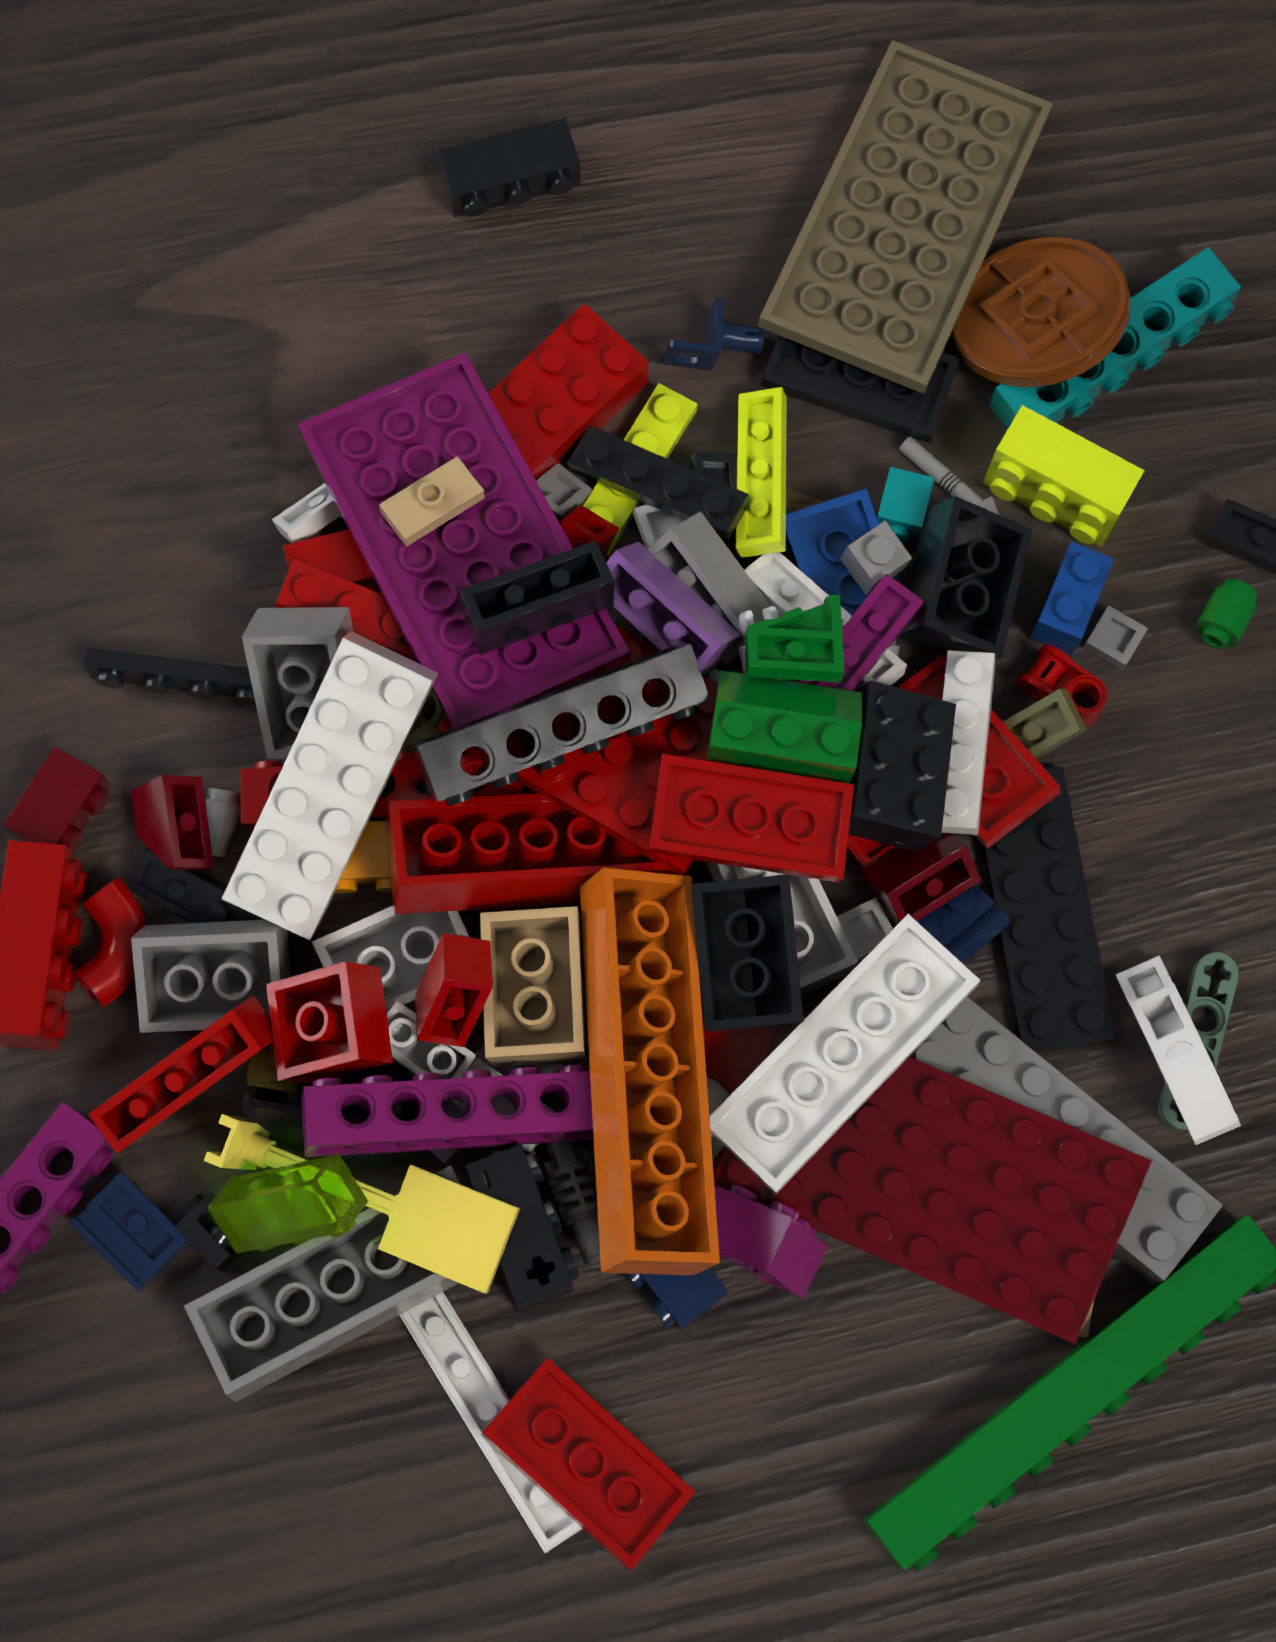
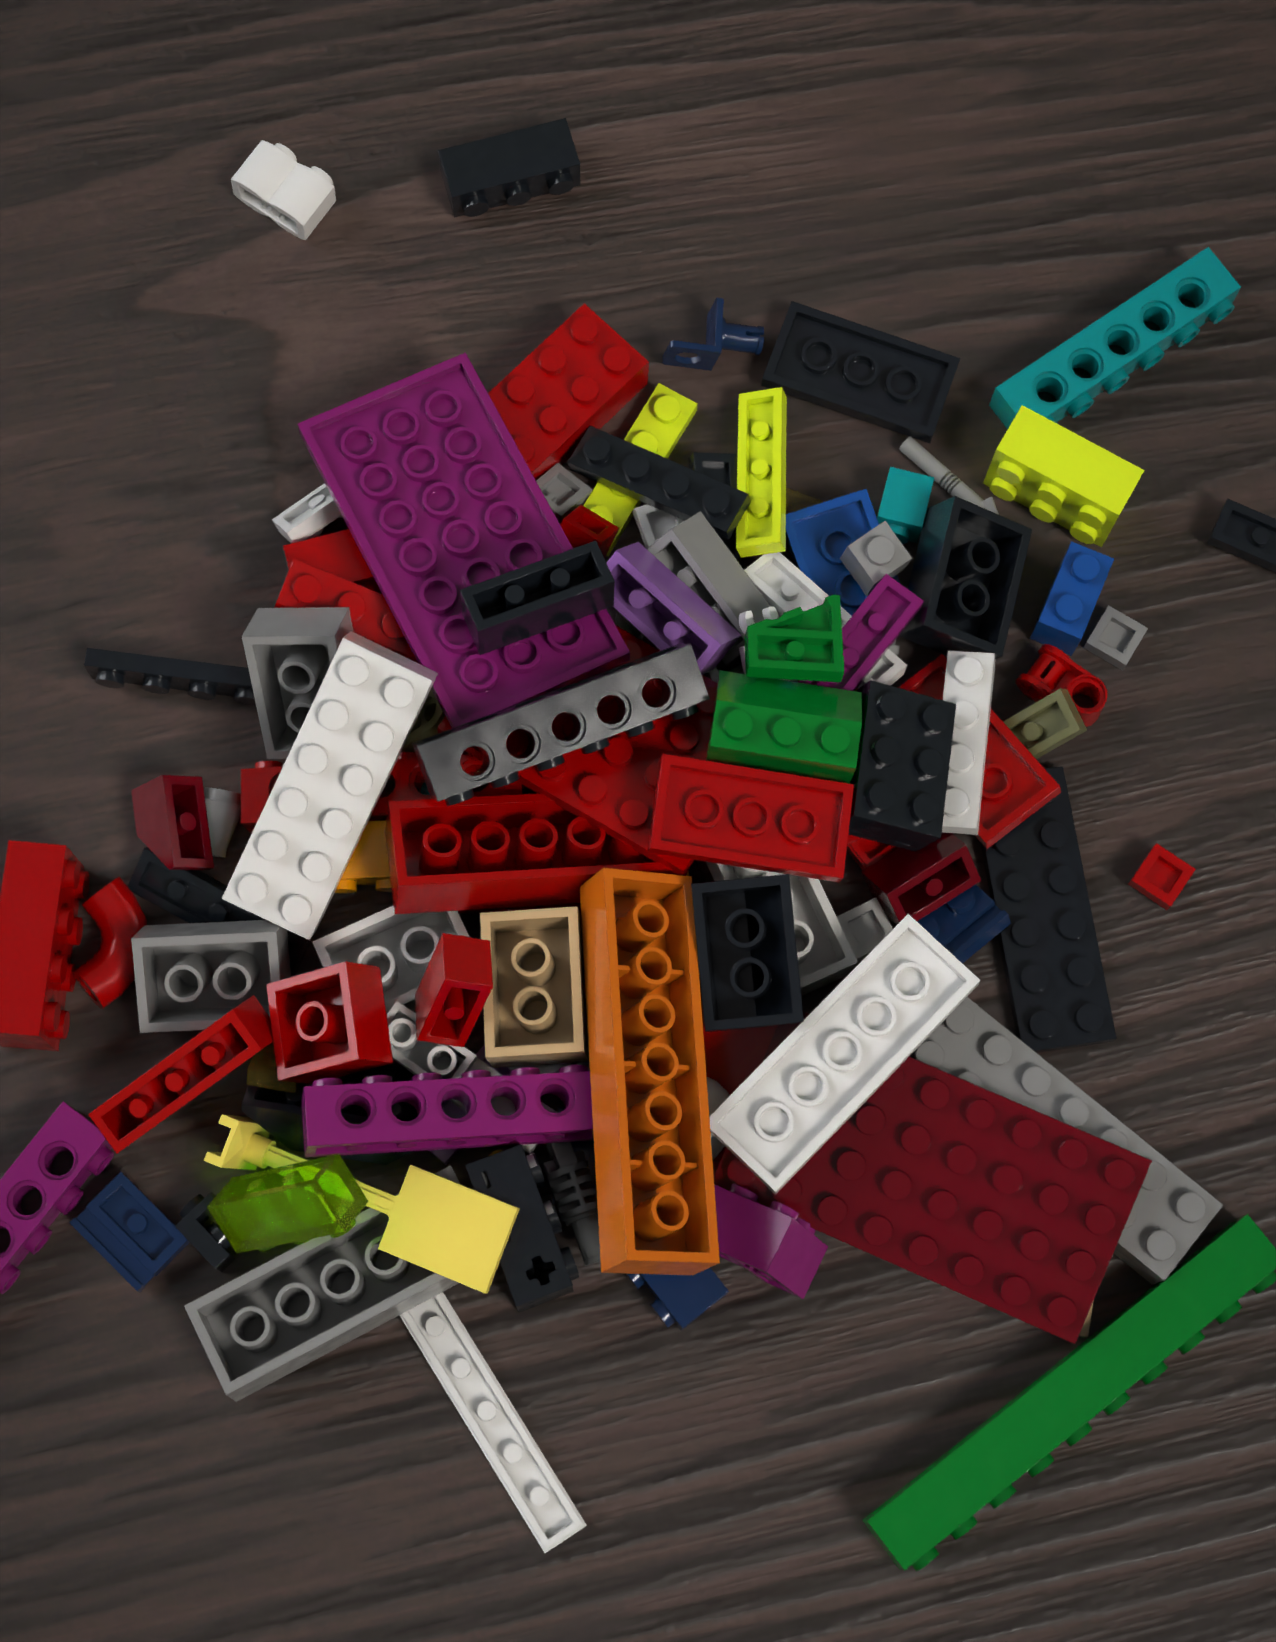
dark red brick [3,746,110,853] -> none
tan plate [379,456,485,547] -> none
red plate [480,1358,696,1571] -> none
dark tan plate [758,40,1053,394] -> none
dark orange plate [951,237,1131,387] -> none
white slope [1116,956,1241,1145] -> none
sand green beam [1158,952,1239,1133] -> none
green brick [1196,579,1258,649] -> none
none -> white brick [231,140,336,240]
none -> red plate [1128,843,1196,910]

